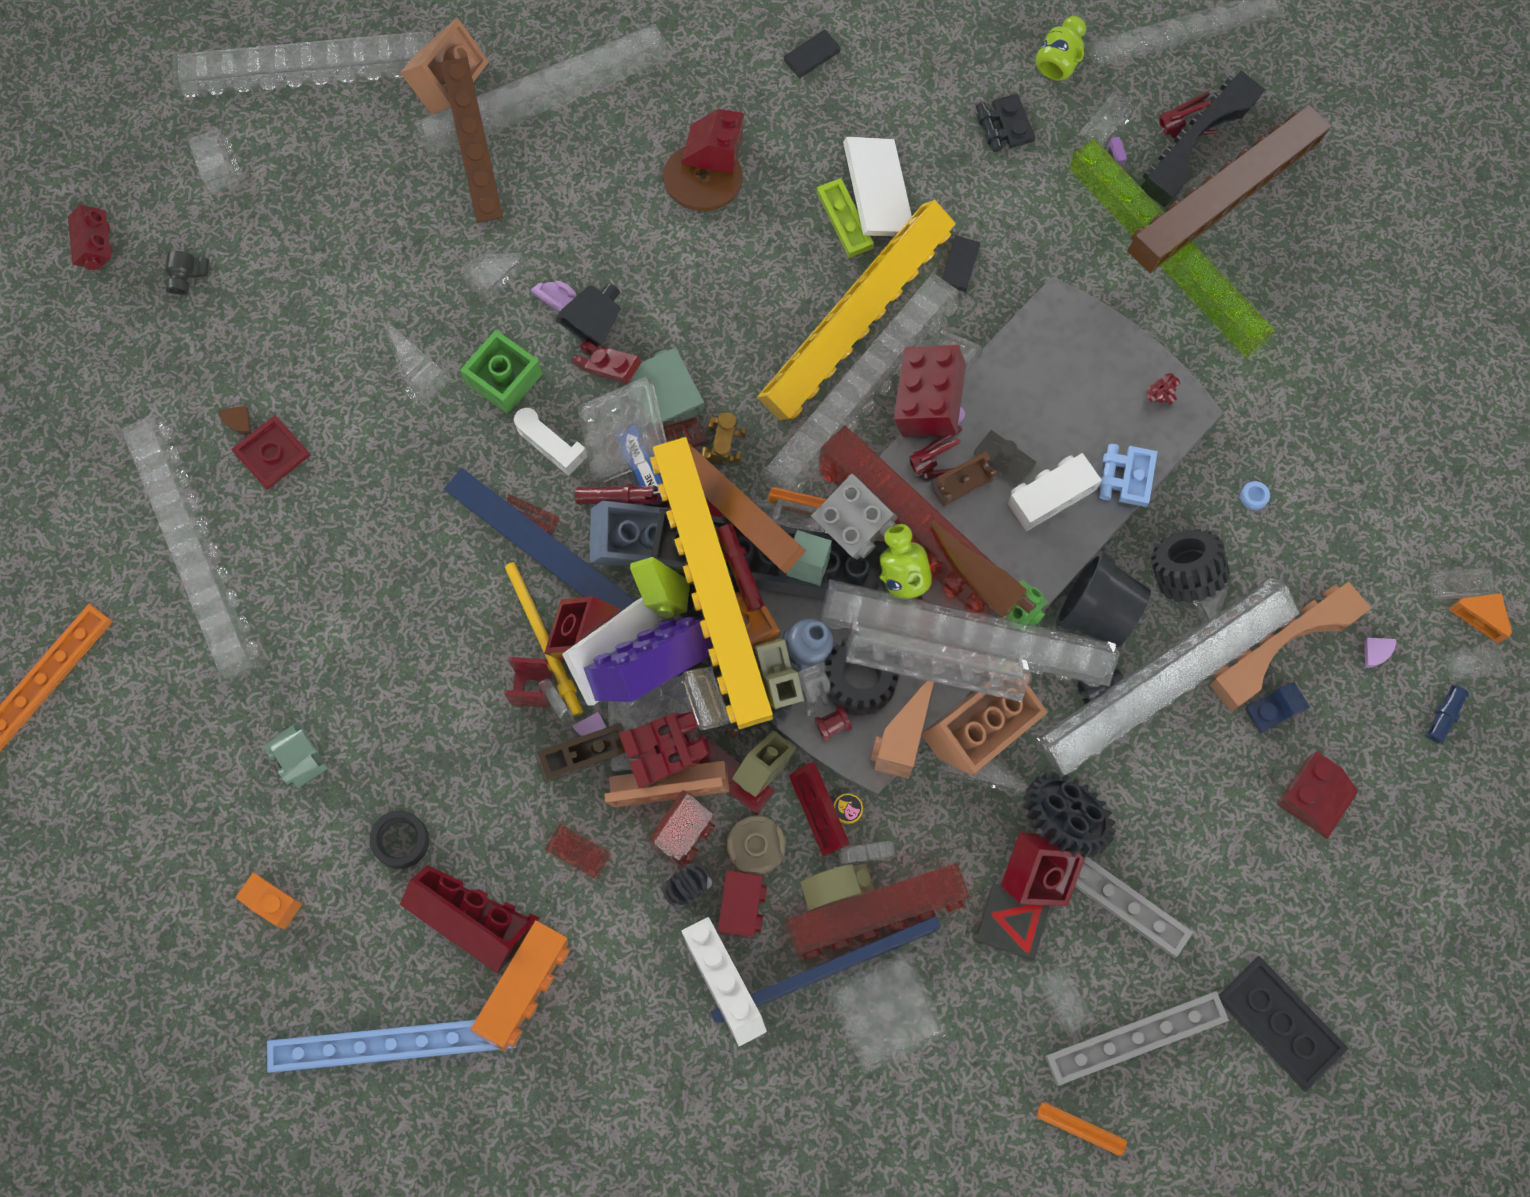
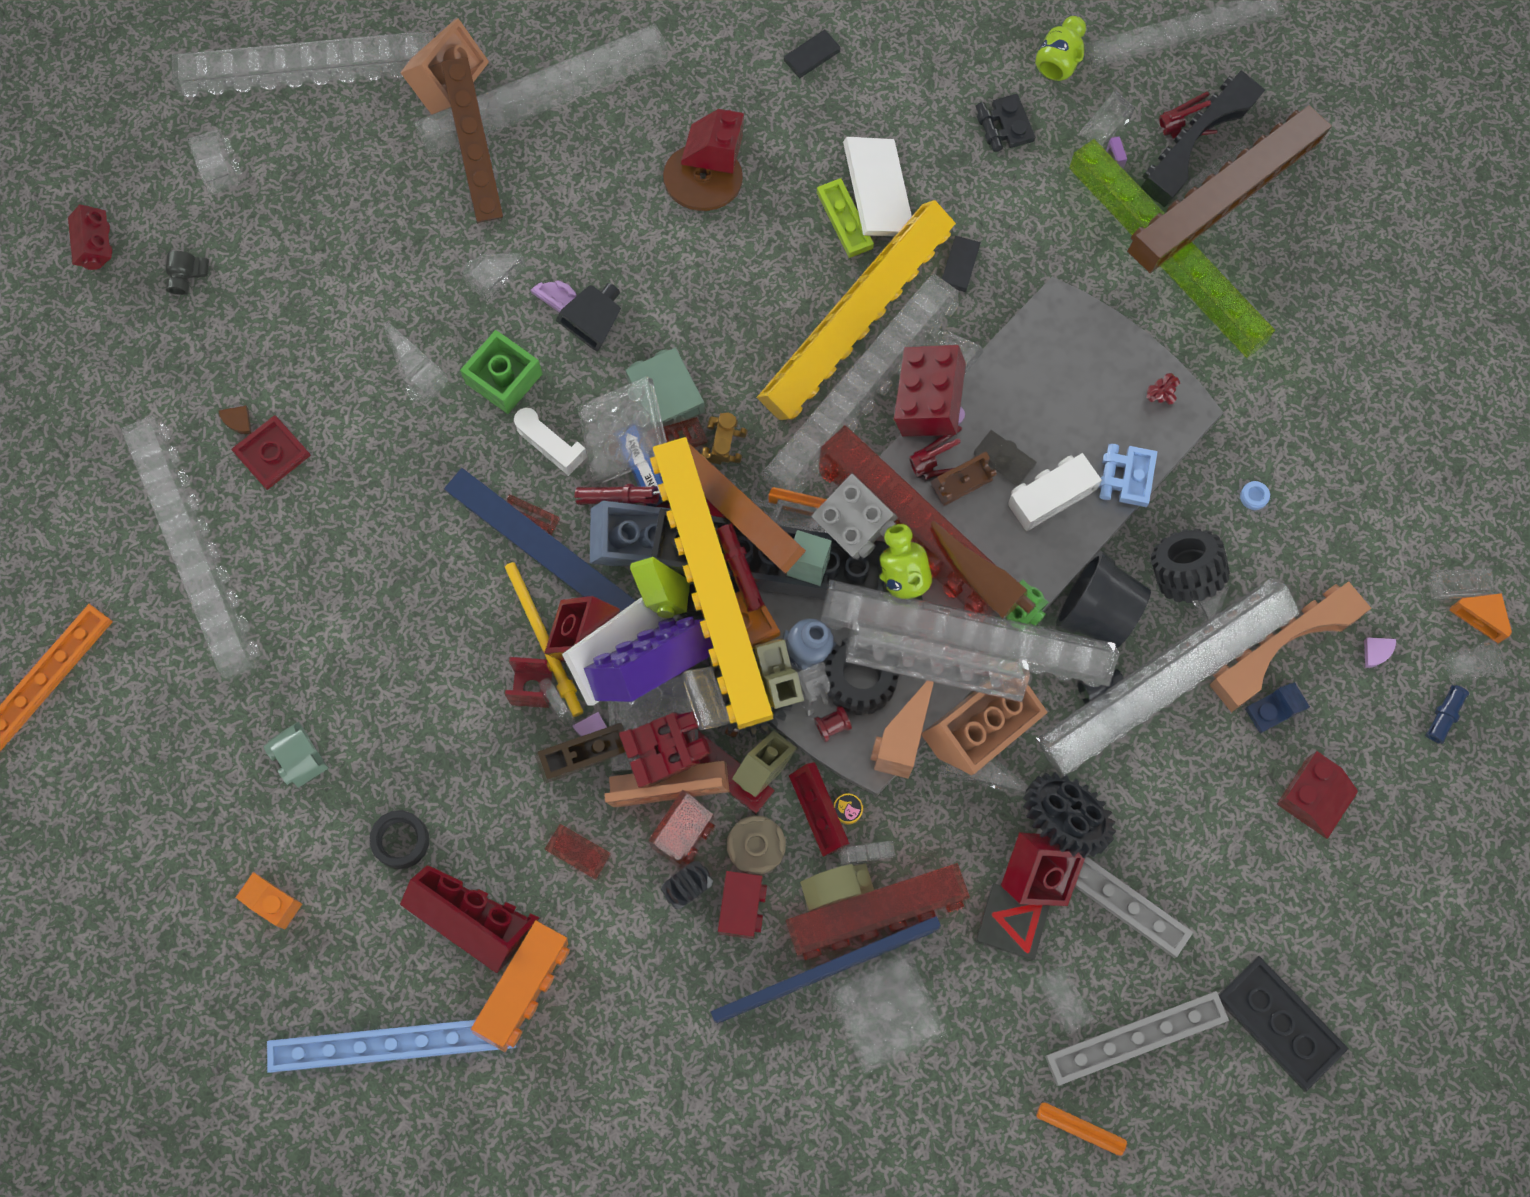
dark red hinge [571,341,642,384] -> none
white brick [681,917,767,1046] -> none

